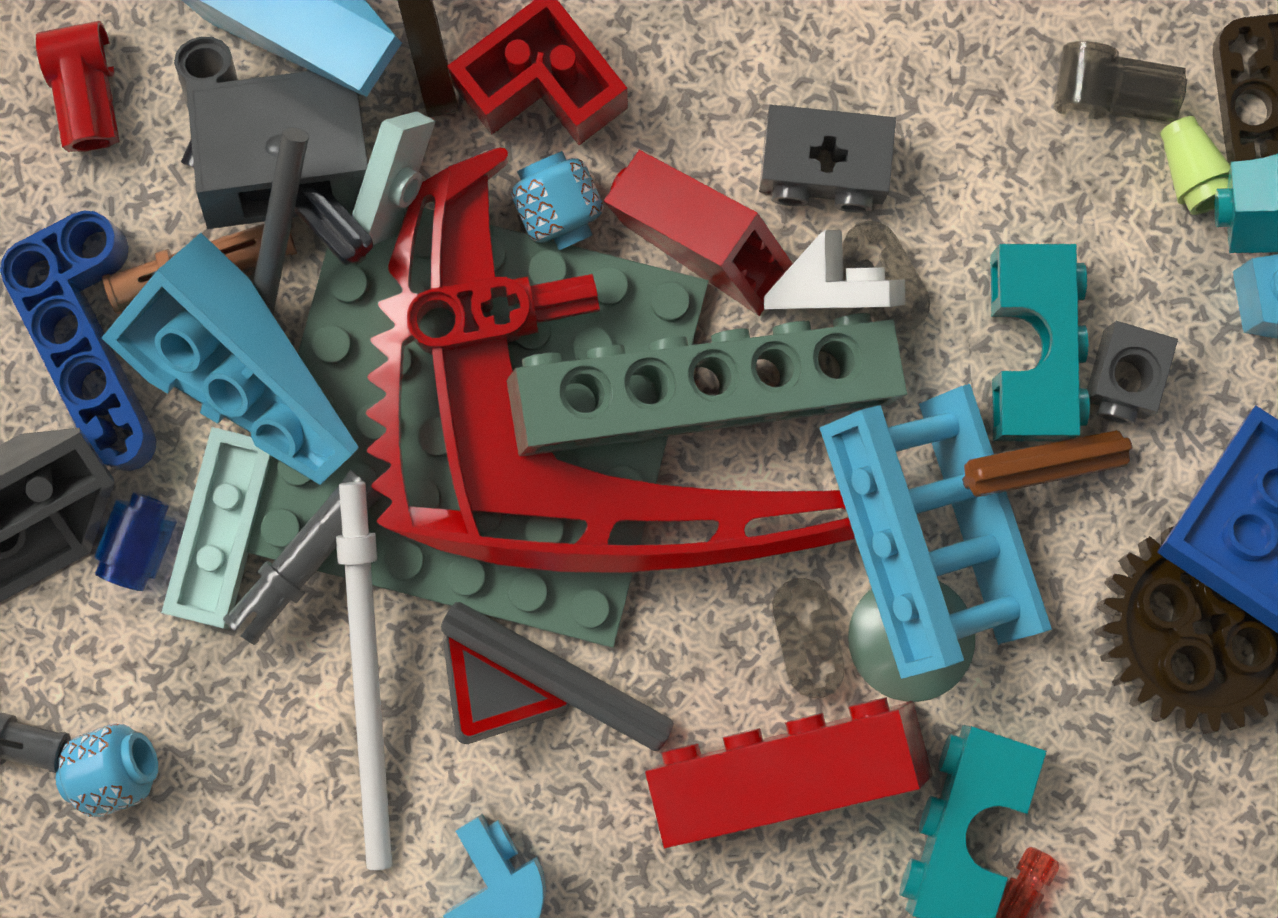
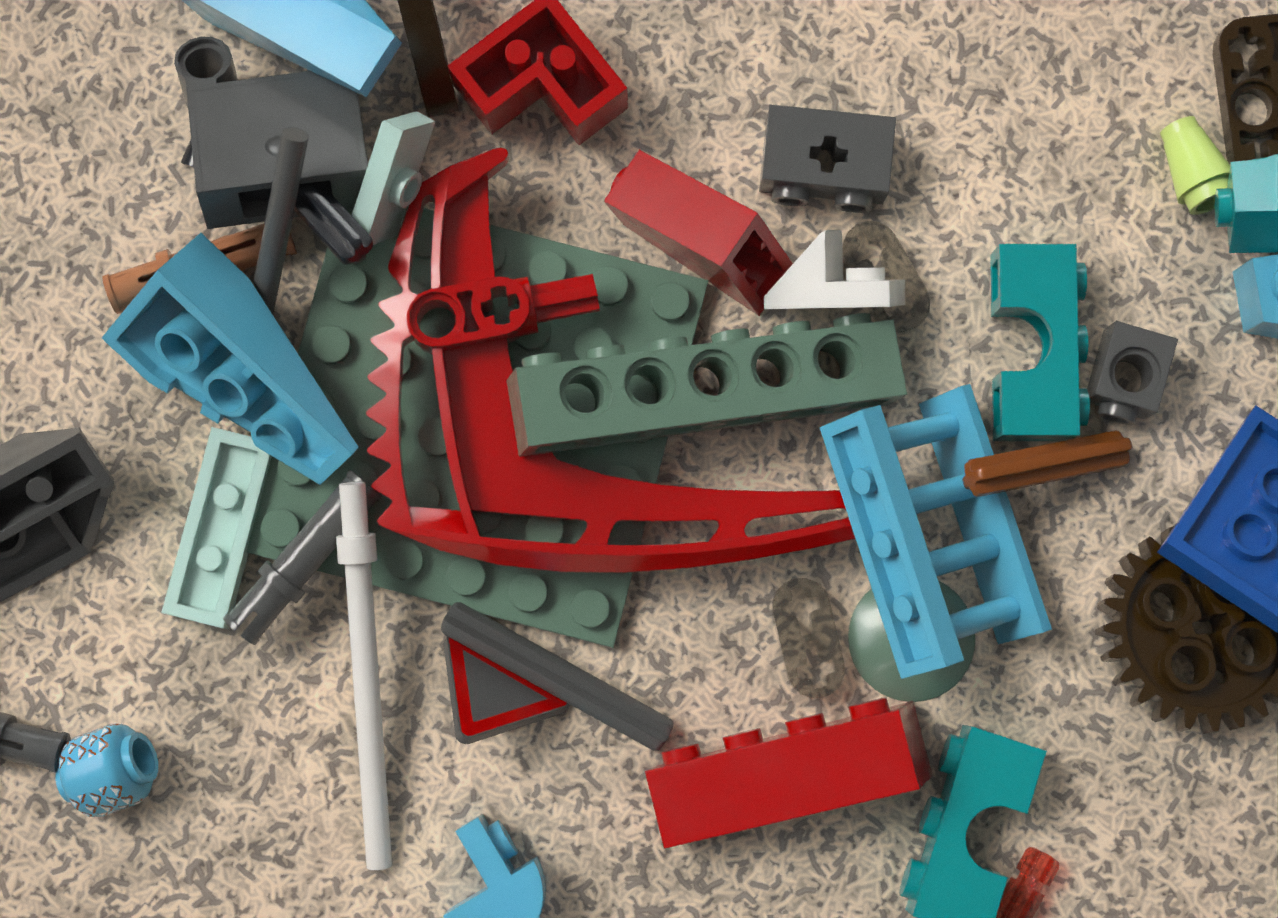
blue beam [0,210,157,471] -> none
red piece [35,21,120,152] -> none
clear blue brick [94,492,177,591] -> none
medium azure head [511,151,604,250] -> none
clear smoke piece [1054,41,1188,124] -> none

